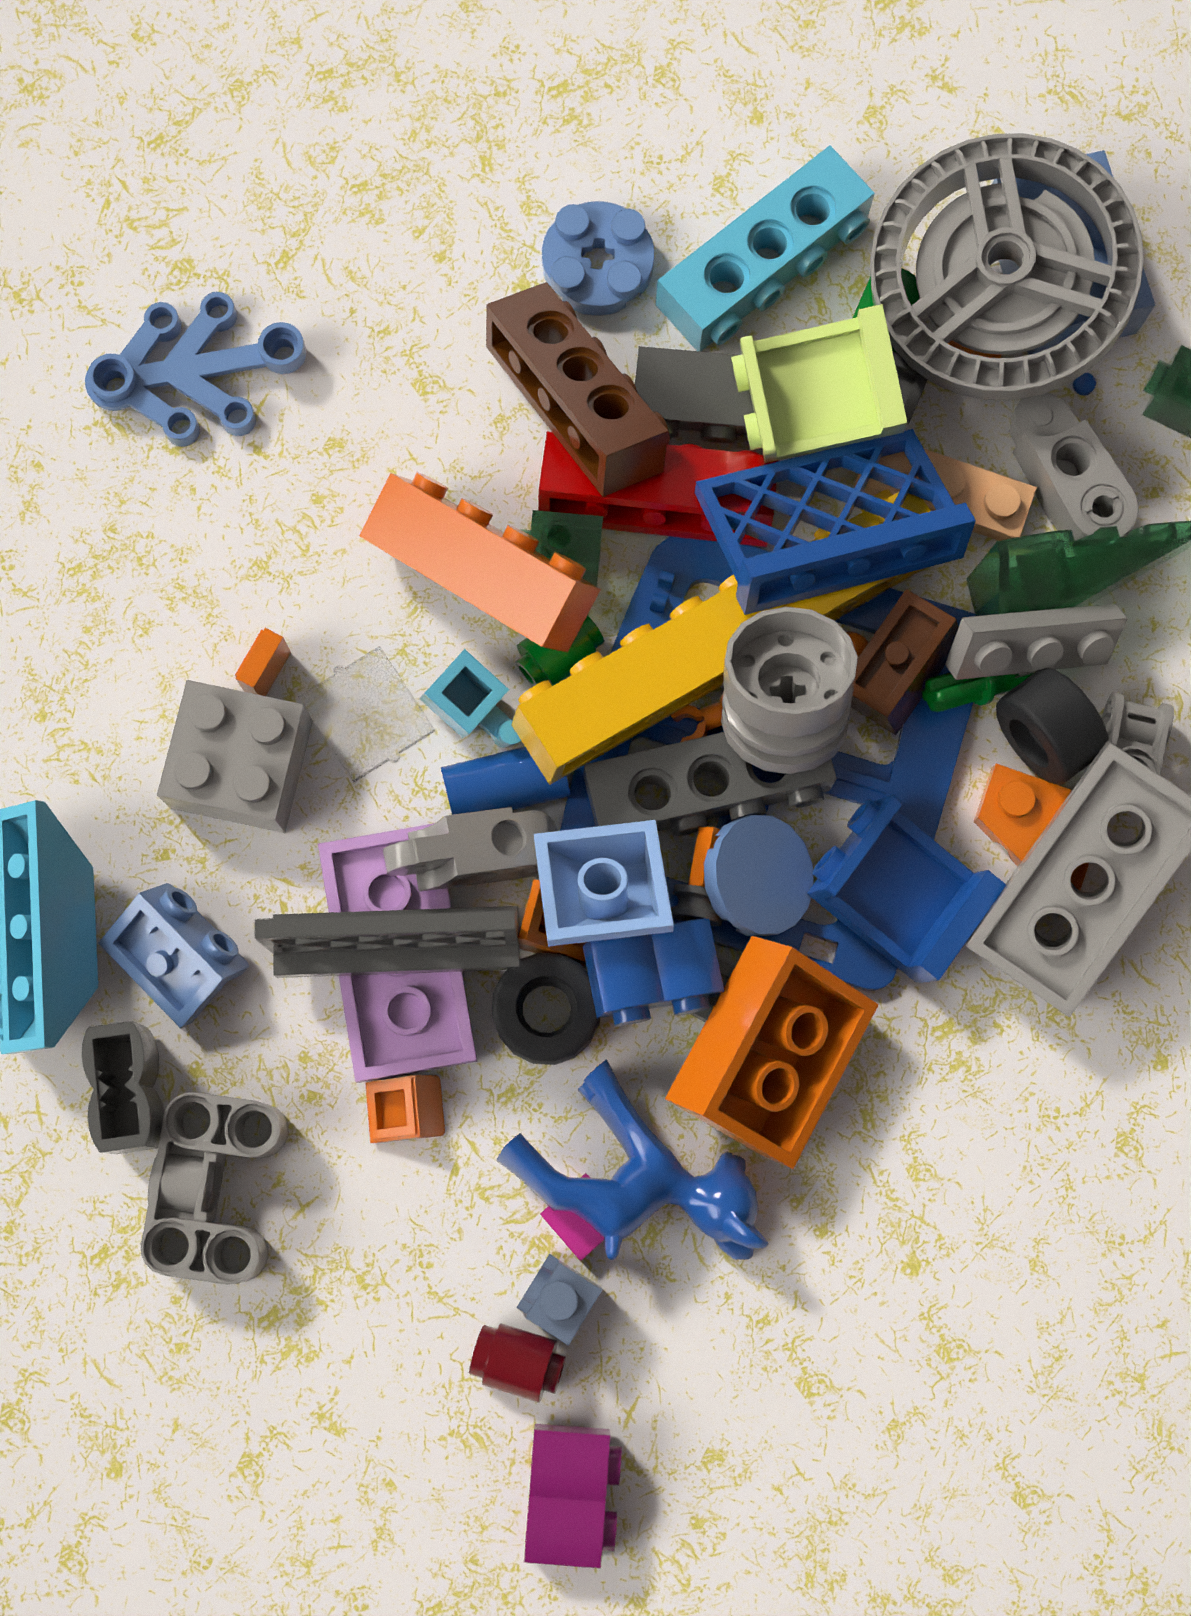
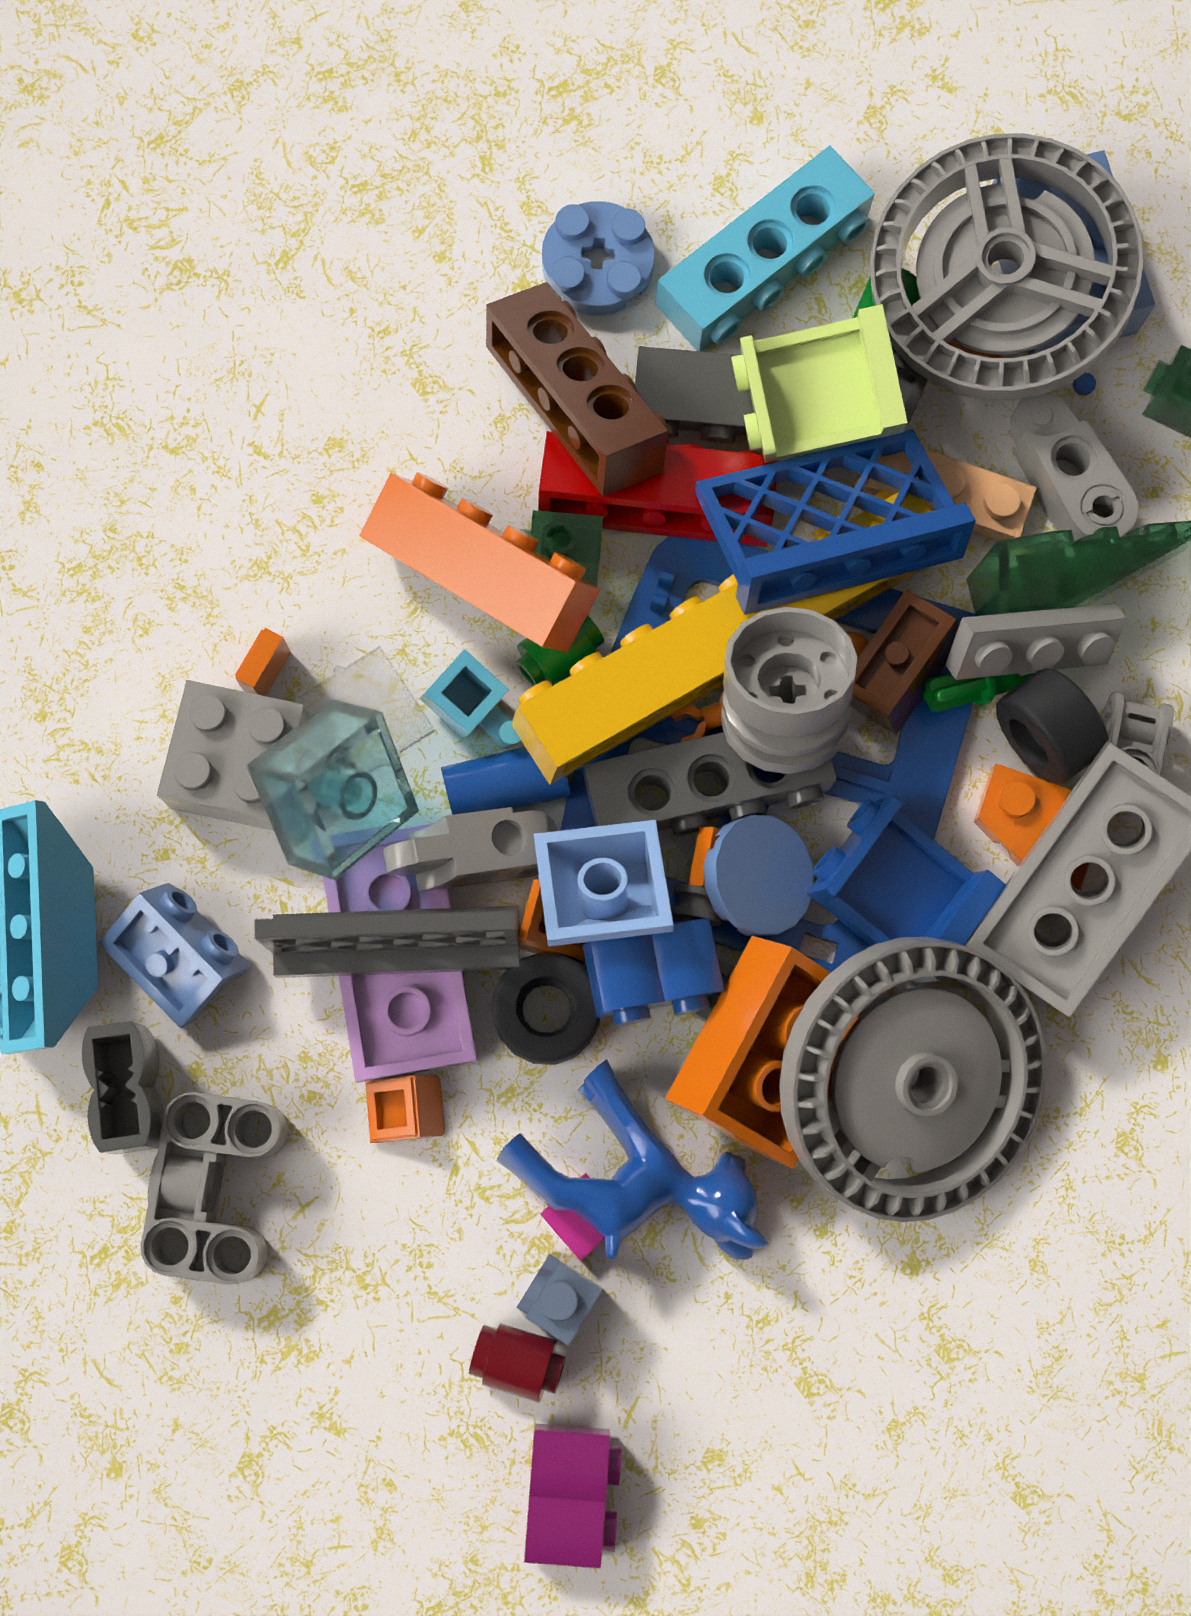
medium blue plant [85,292,306,447] -> none
none -> clear light blue brick [246,699,419,880]
none -> light grey piece [779,936,1047,1222]

